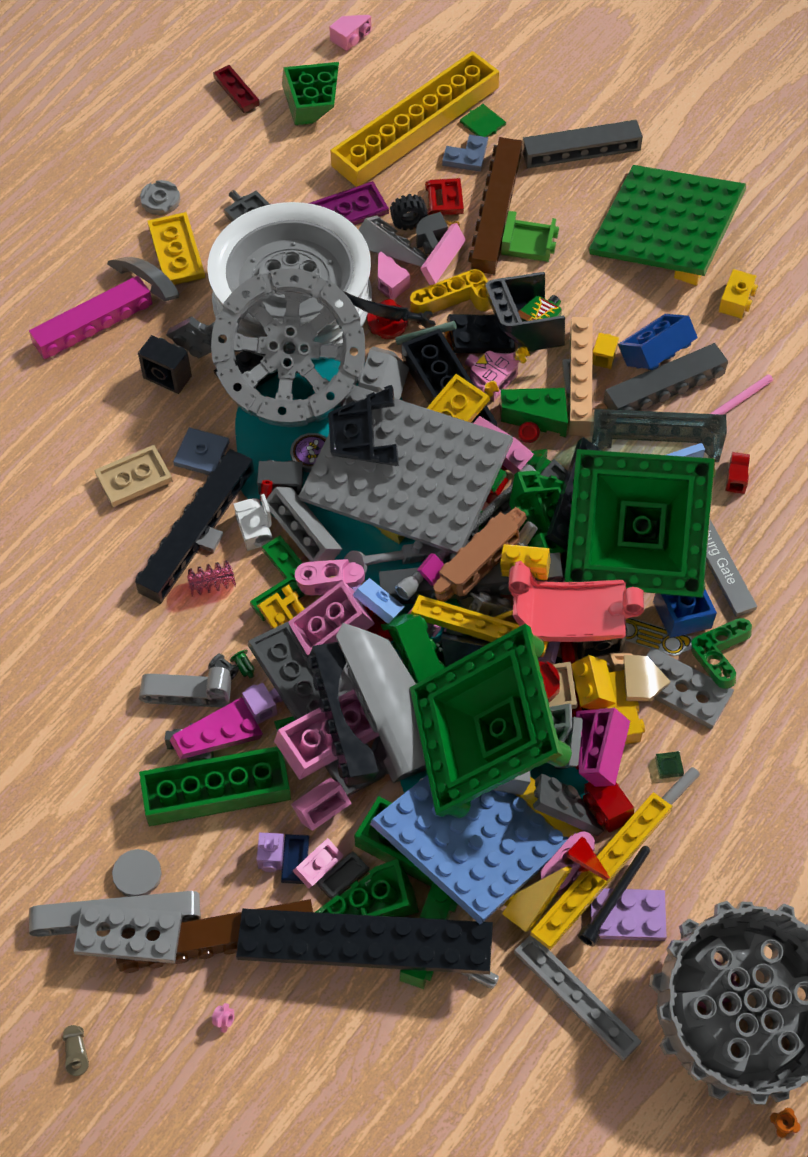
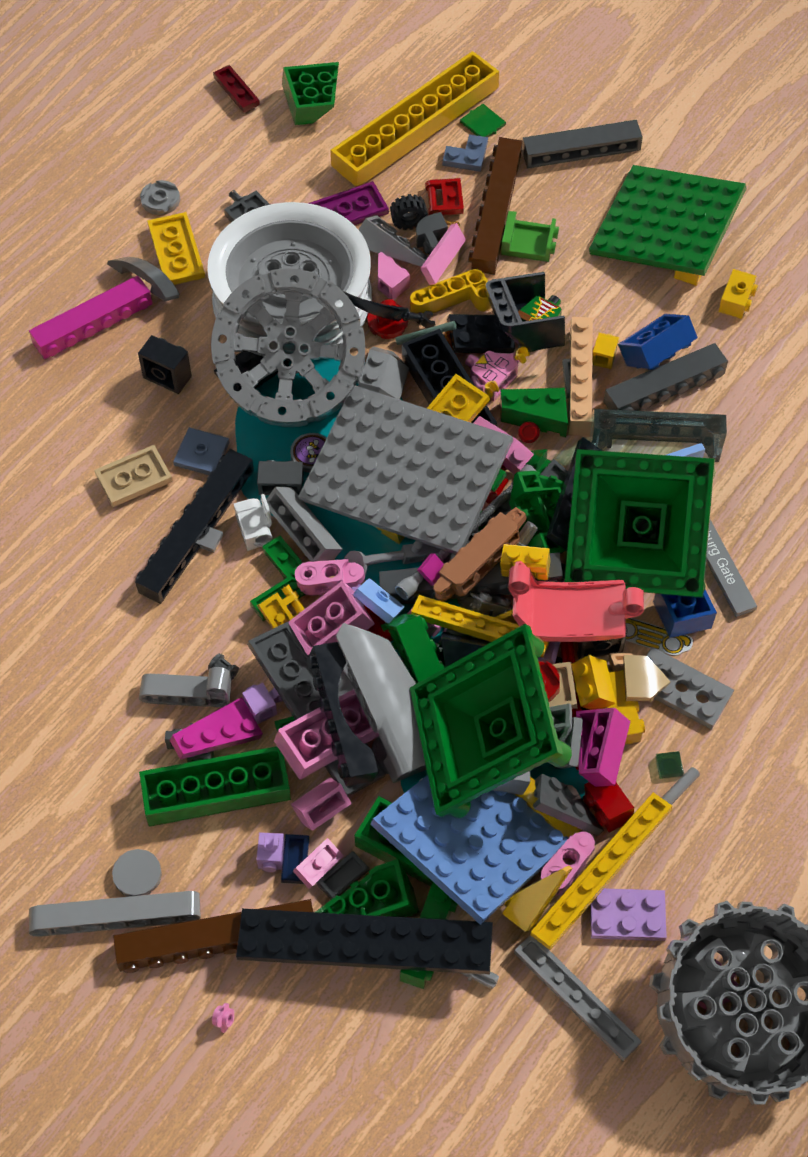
dark tan piece [63,1025,89,1076] -> none
light grey plate [73,903,182,964] -> none
dark grey plate [166,316,225,359] -> none
clear pink piece [187,560,236,597] -> none
green piece [230,650,255,679] -> none
red arm [260,480,273,502] -> none
black wing [328,385,399,466] -> none
bright pink slope [329,15,372,51] -> none
red piece [566,837,610,881] -> none
black piece [578,846,650,947] -> none
green beam [691,618,752,689] -> none
bright pink bar [704,374,773,424] -> none
red leg [725,452,750,494] -> none
orange plate [770,1107,801,1138] -> none

